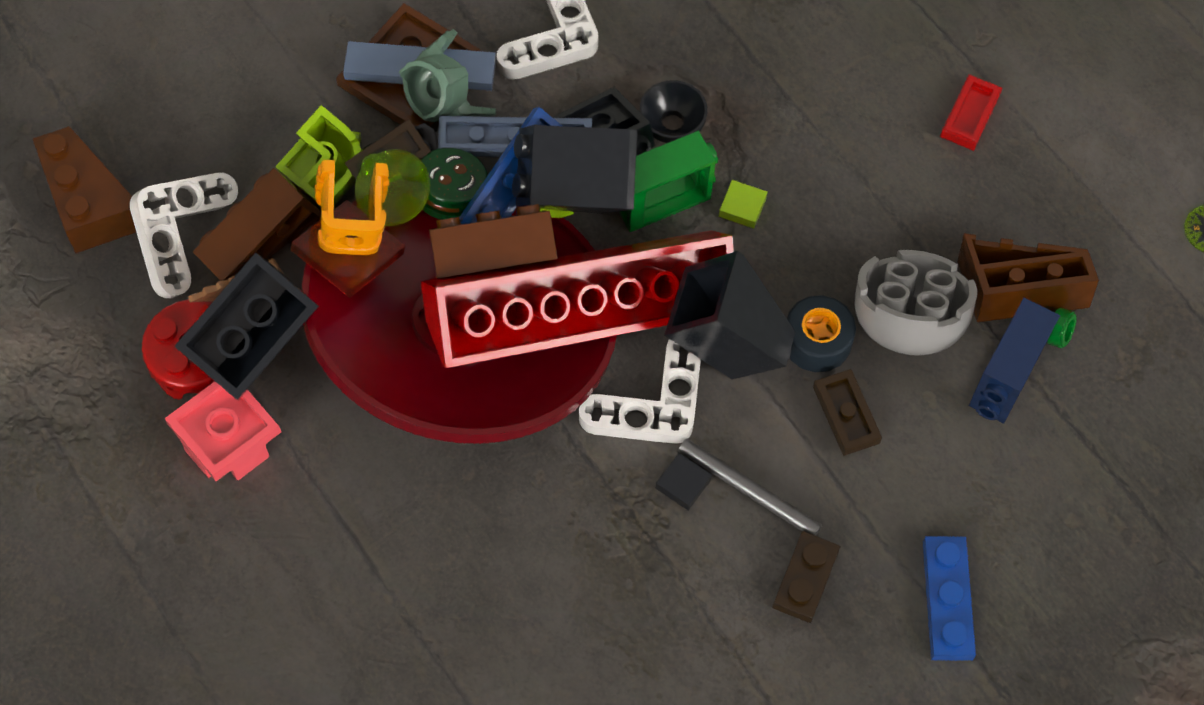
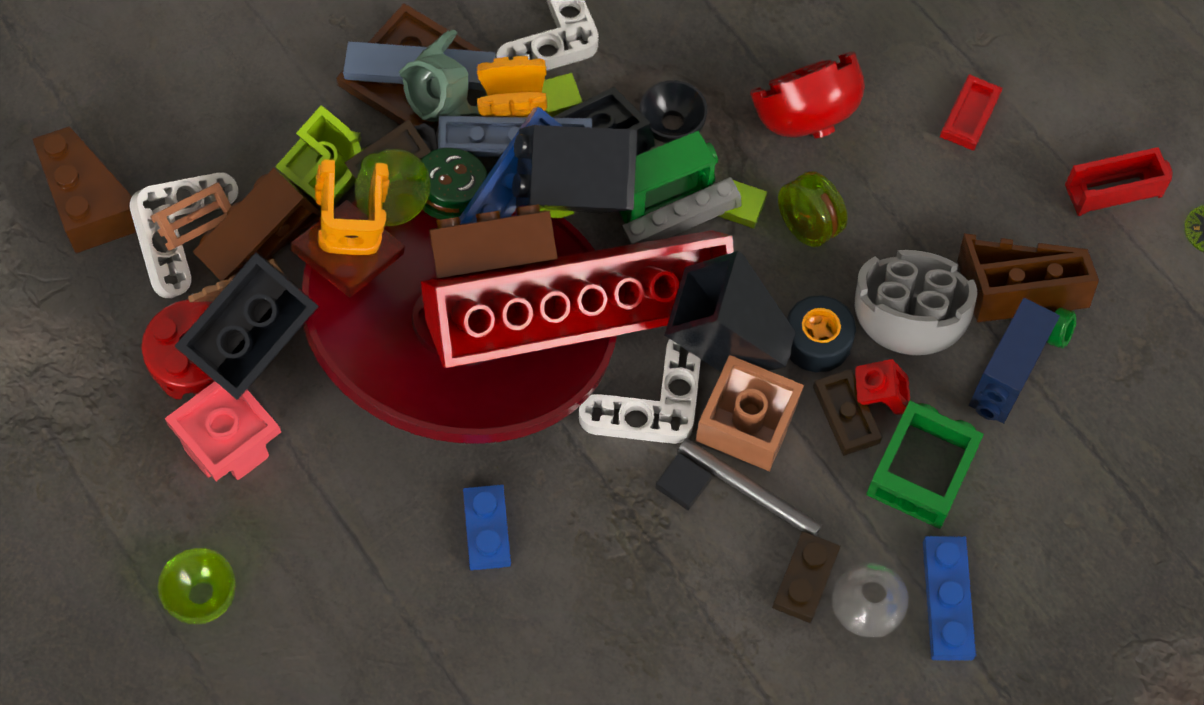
none -> nougat tile [150,182,232,251]
none -> clear neon green piece [158,548,236,624]
none -> blue plate [463,485,511,571]
none -> light orange piece [477,56,547,117]
none -> lime tile [542,73,582,117]
none -> light grey piece [622,177,742,245]
none -> nougat slope [696,355,804,472]
none -> red cylinder [749,51,865,139]
none -> clear neon green head [778,171,848,247]
none -> clear piece [832,562,908,637]
none -> red bracket [855,359,910,415]
none -> green window [866,401,984,529]
none -> red window [1065,147,1172,216]

